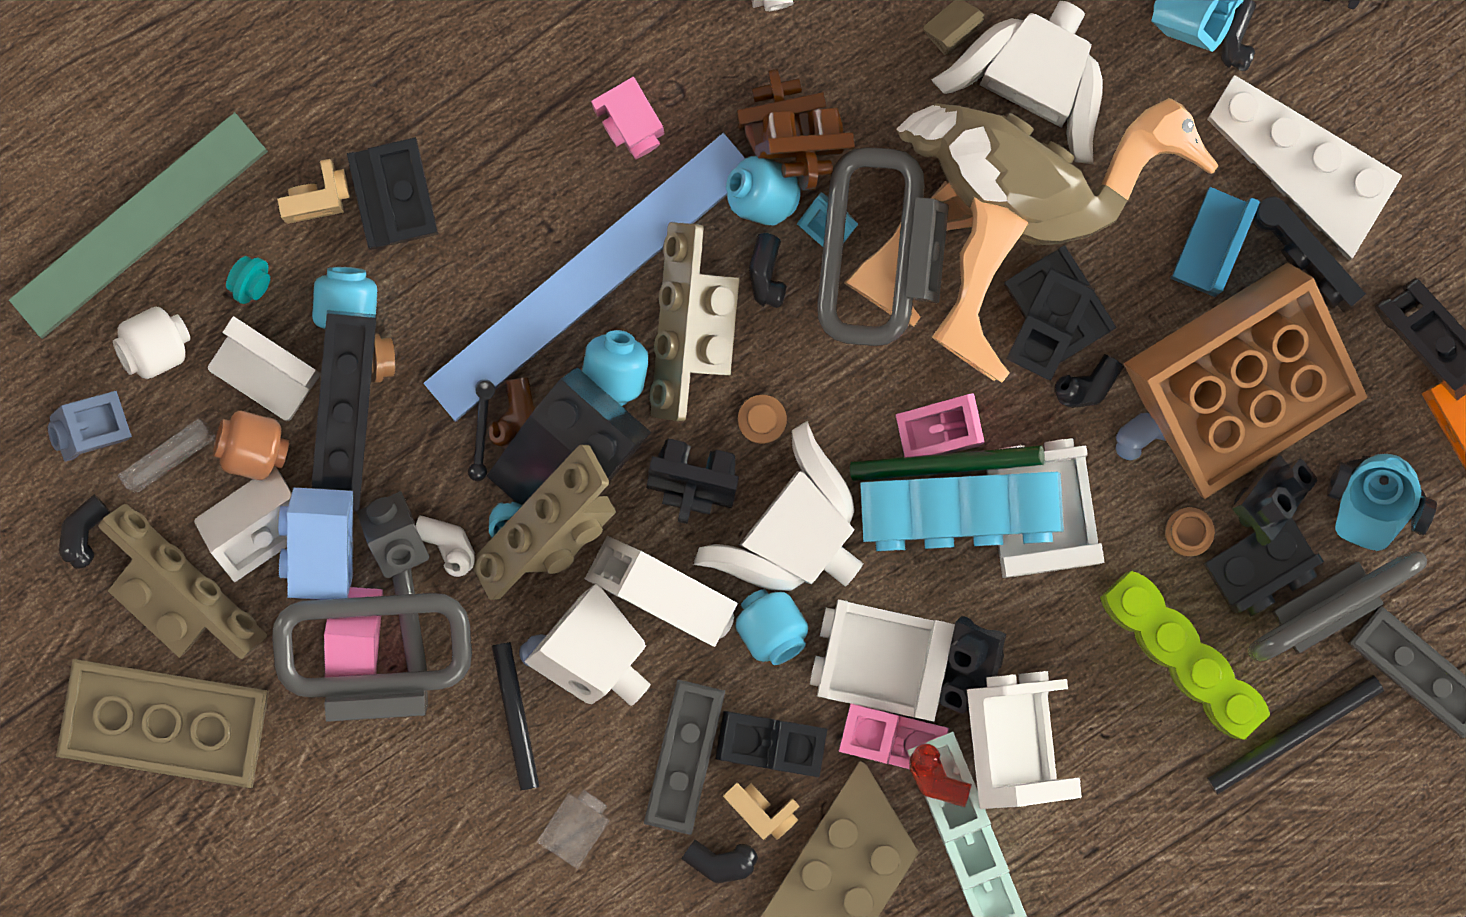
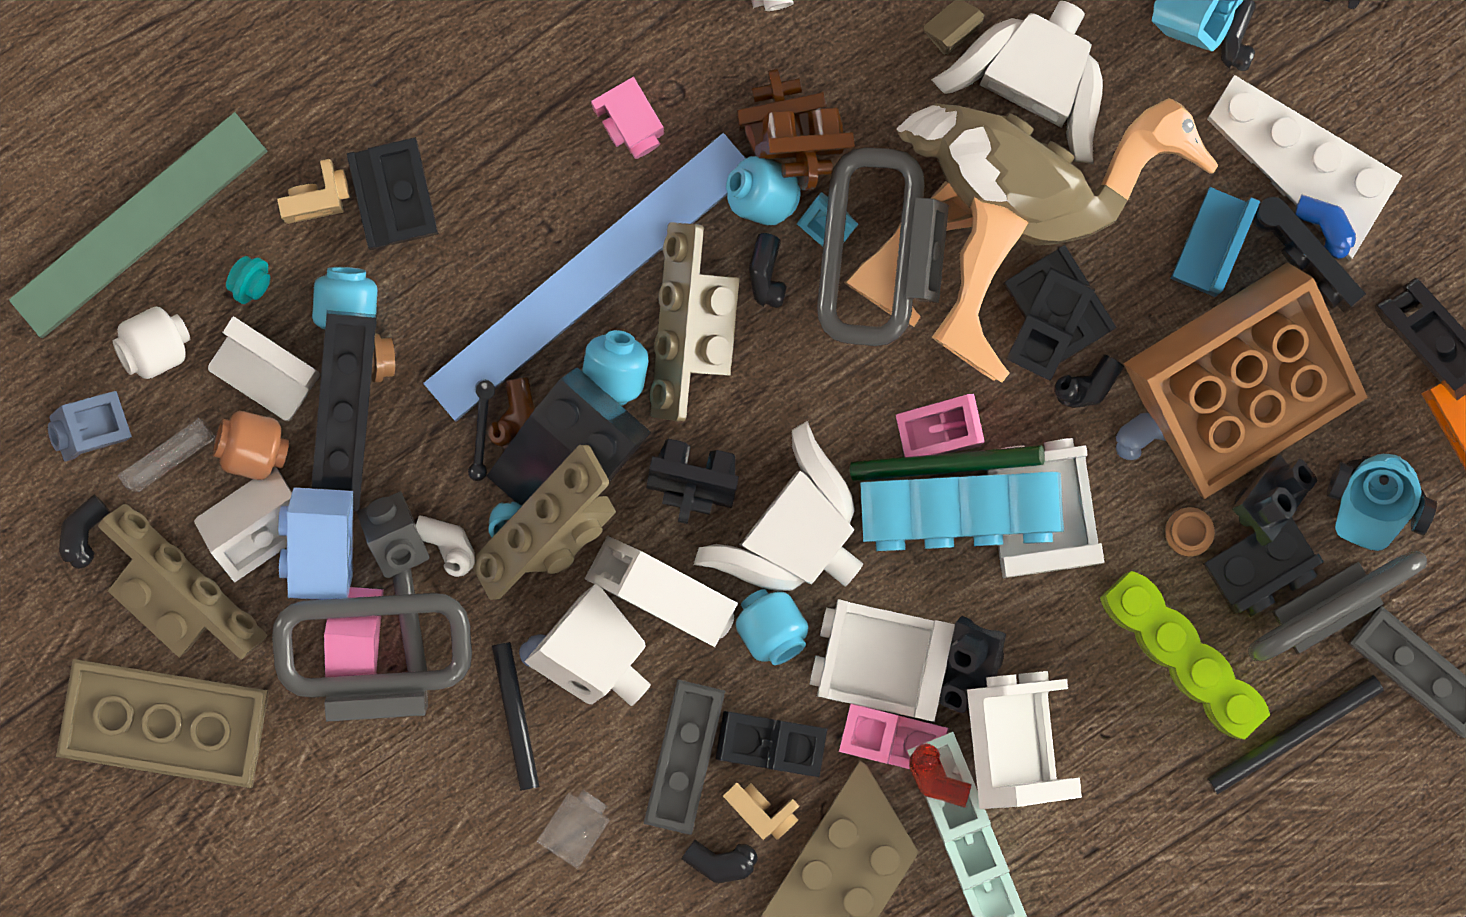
medium nougat plate [738,395,787,444] -> none
none -> blue arm [1295,194,1356,259]

